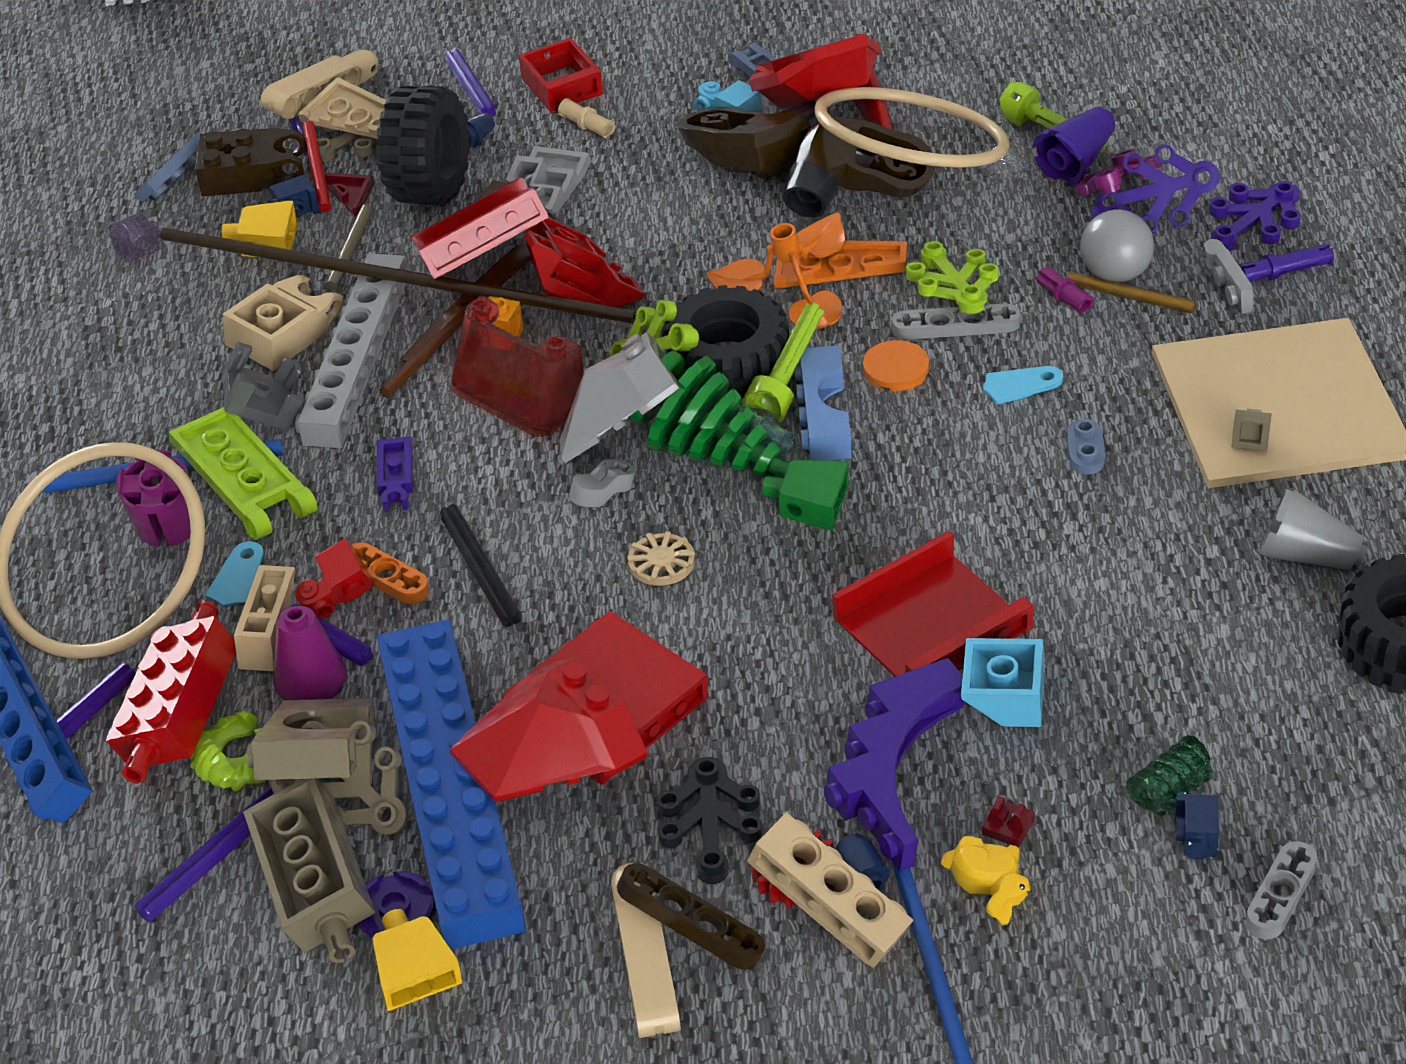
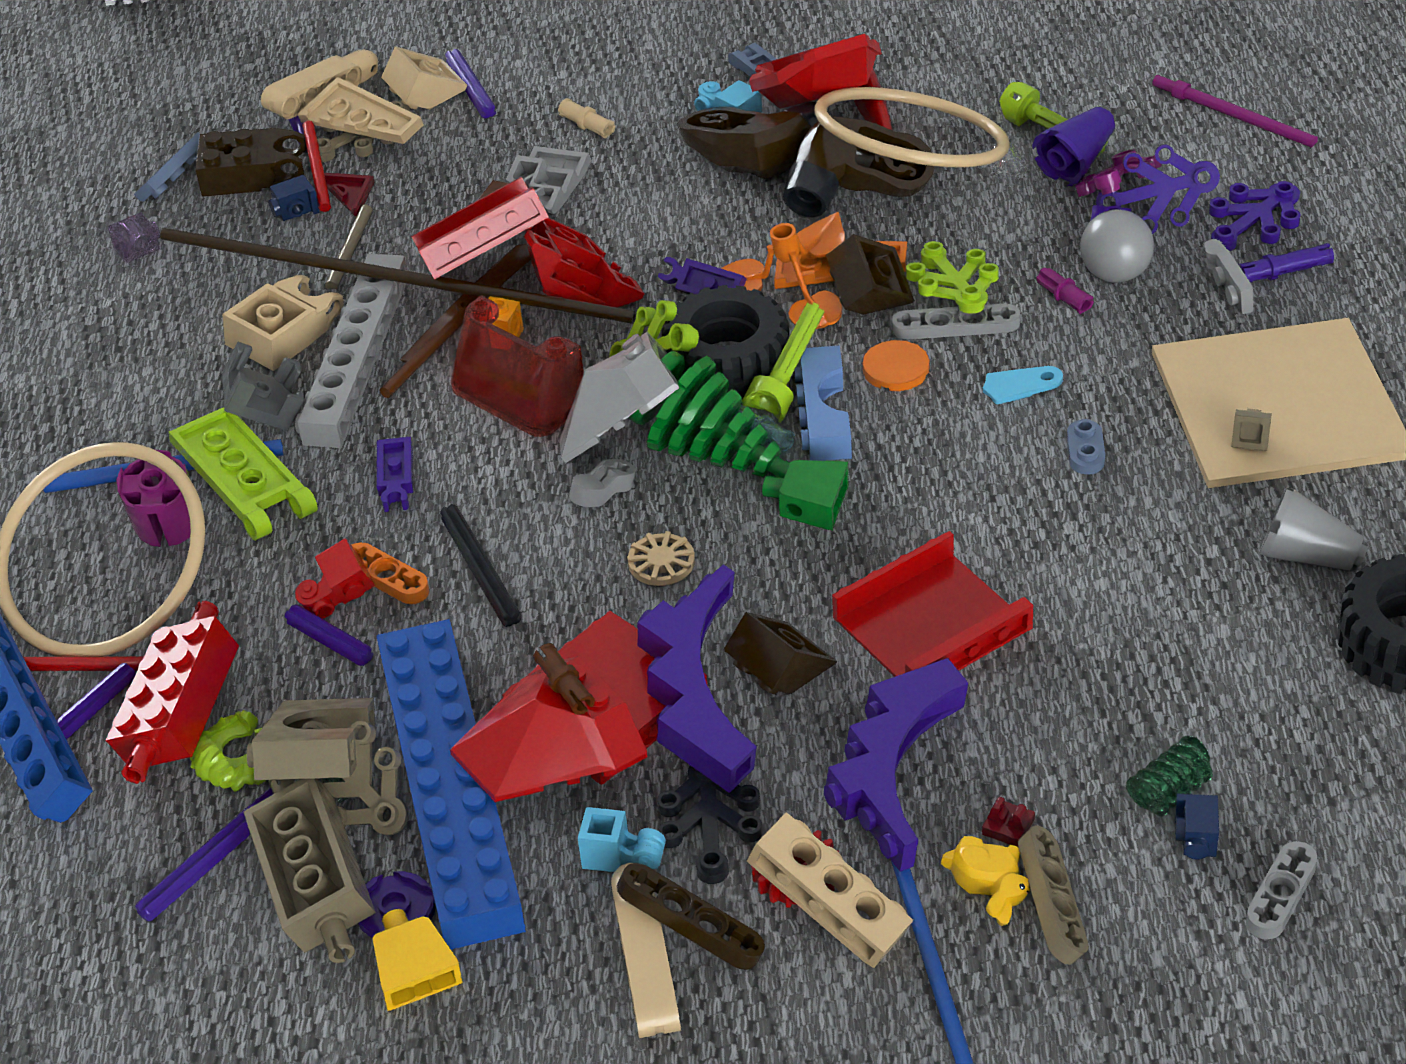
medium azure piece [206,541,264,607] -> none
yellow torso [222,201,298,257] -> none
tan slope [234,565,295,671] -> none
magenta cone [273,606,348,701] -> none
black tyre [376,85,470,205] -> none
dark blue cone [467,113,495,148] -> none
red window [518,38,603,112] -> none
dark blue brick [836,834,889,891] -> none
medium azure slope [961,638,1045,727] -> none
pearl gold bar [1067,272,1196,313] -> none
none -> red bar [23,656,144,671]
none -> tan slope [381,46,467,110]
none -> reddish brown pin [533,643,595,715]
none -> medium azure brick [578,807,666,872]
none -> dark purple arch [637,564,757,793]
none -> dark purple plate [658,257,747,295]
none -> dark brown slope [723,612,837,695]
none -> dark brown slope [826,234,915,315]
none -> dark tan beam [1018,825,1089,965]
none -> magenta bar [1152,75,1318,148]

